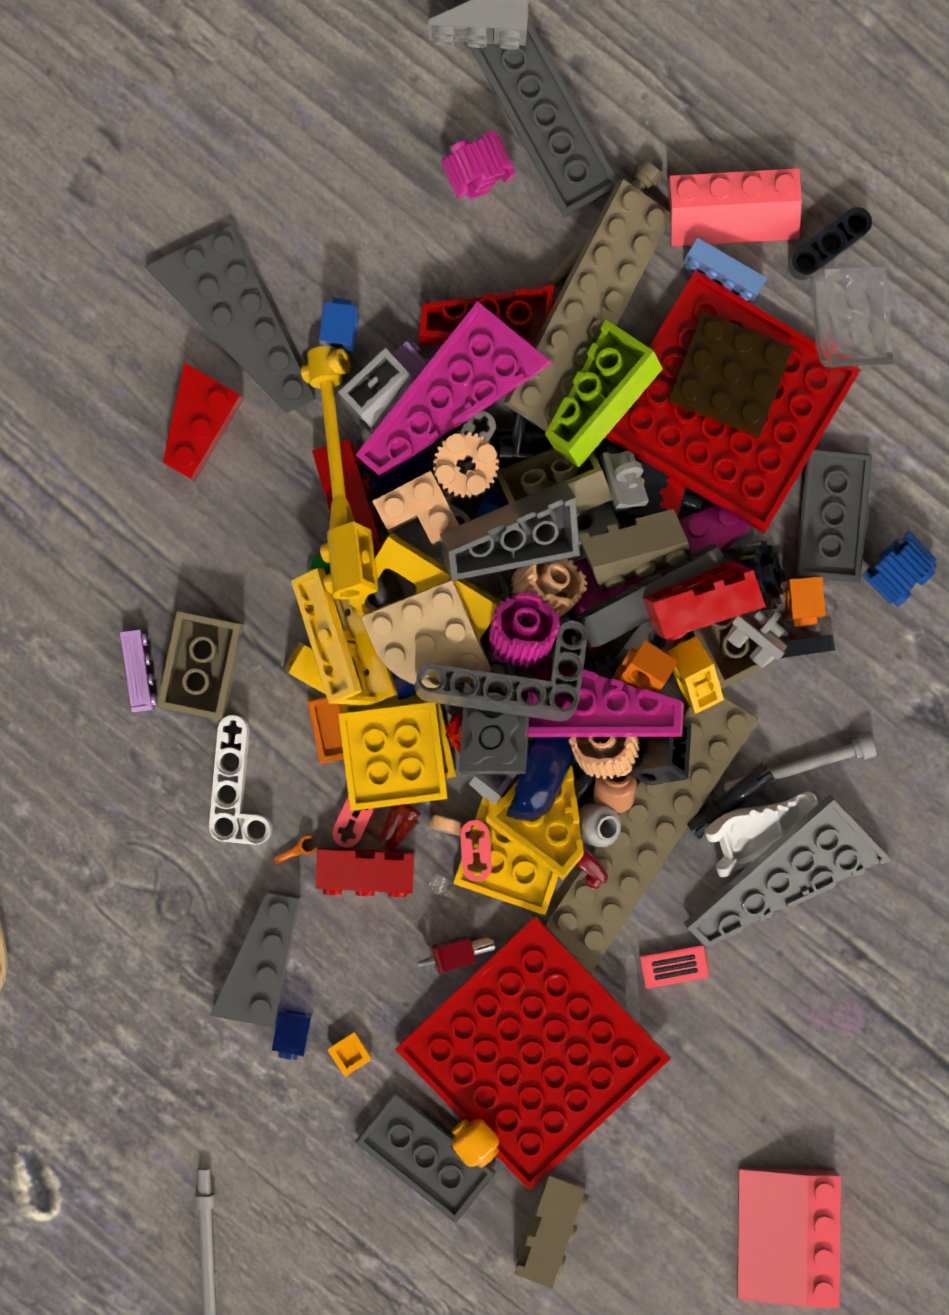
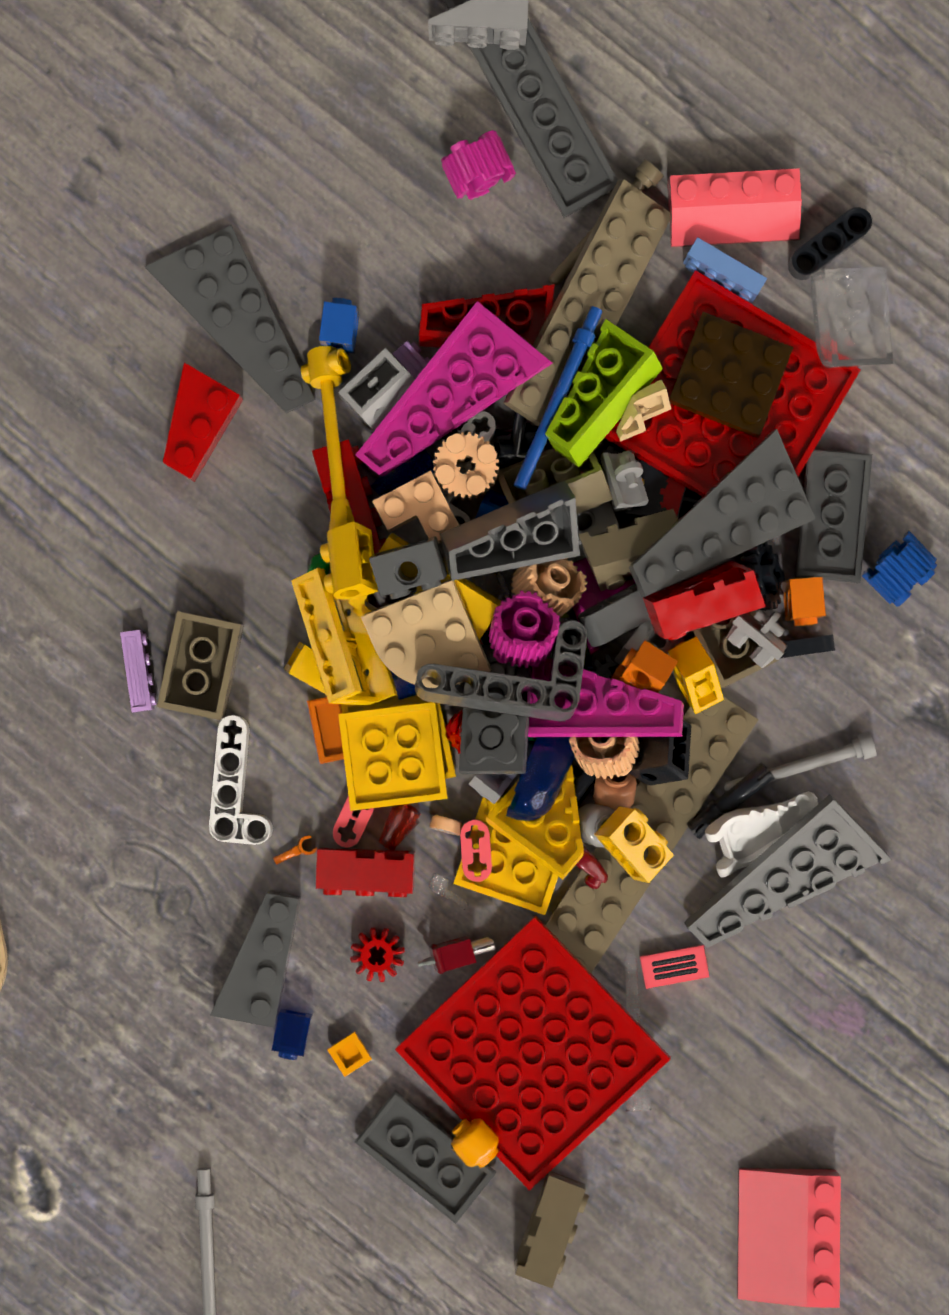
none -> red gear [350,927,405,982]
none -> dark grey brick [369,536,447,599]
none -> blue bar [514,306,603,490]
none -> yellow brick [594,806,674,883]
none -> tan slope [616,380,671,441]
none -> dark grey wing [629,429,815,597]

